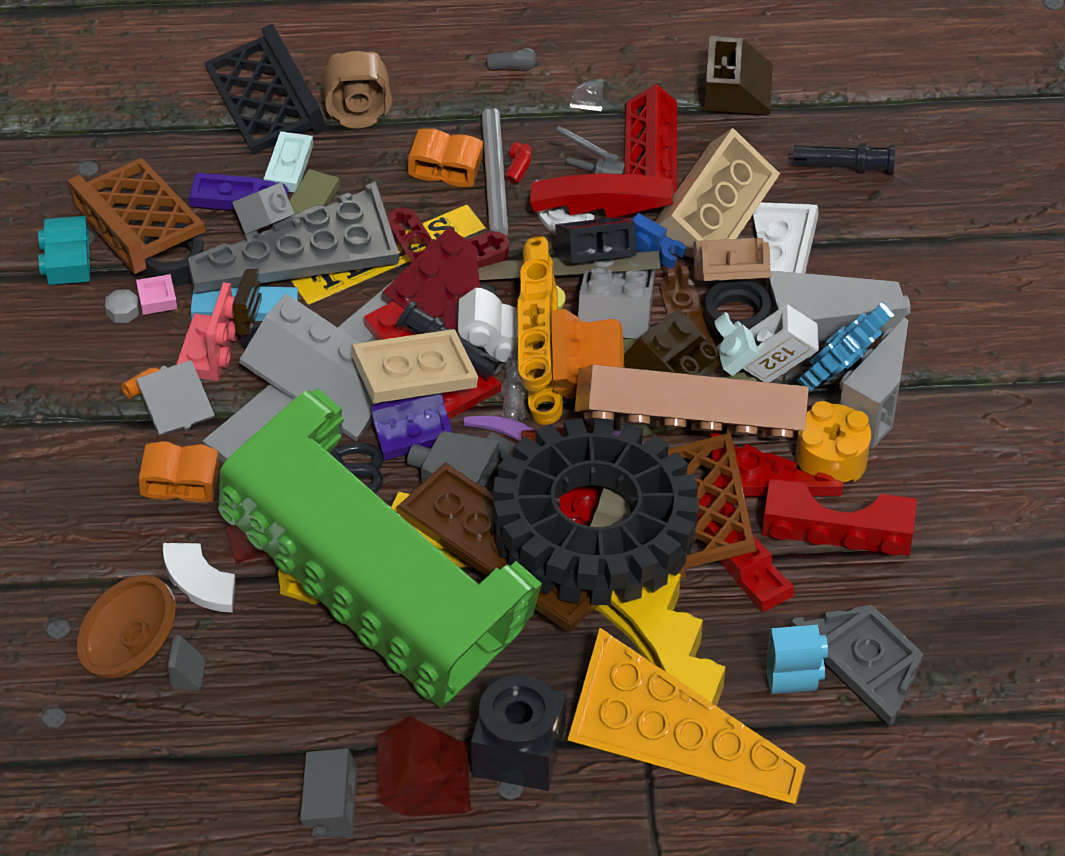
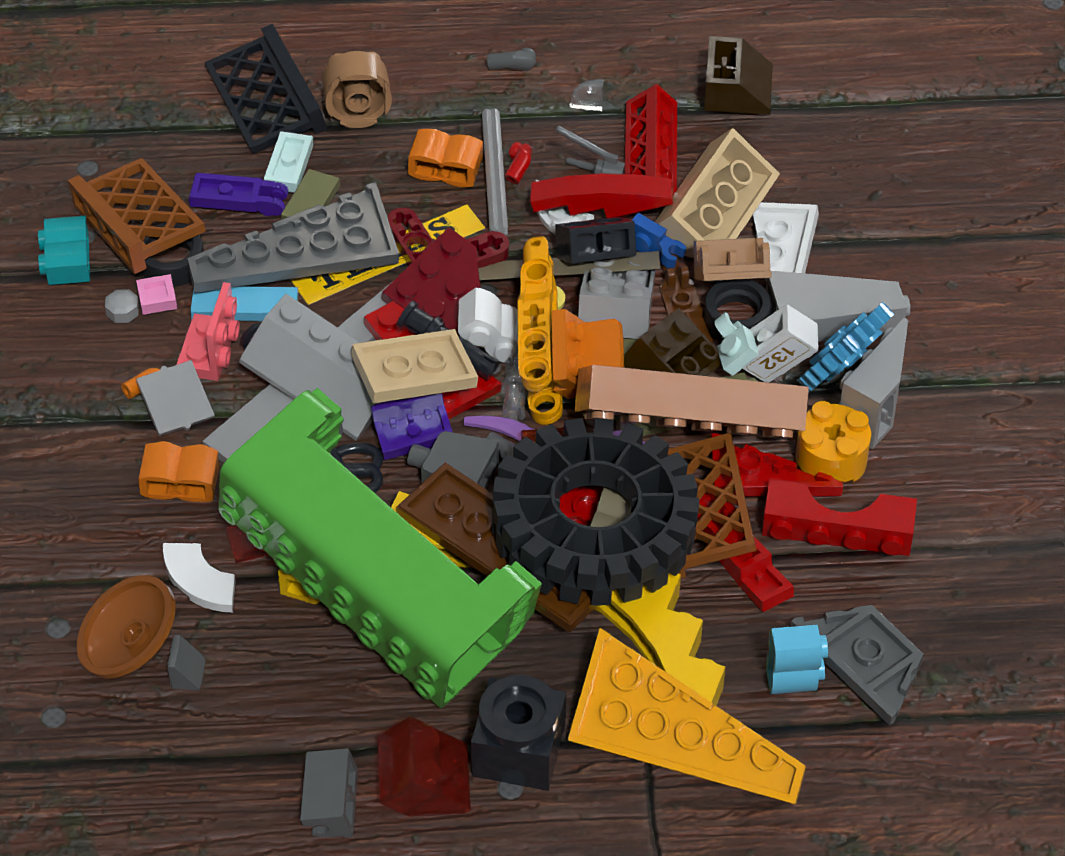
light grey brick [232,182,295,234] -> none
dark brown tile [233,269,262,335] -> none
black pin [793,143,895,174] -> none

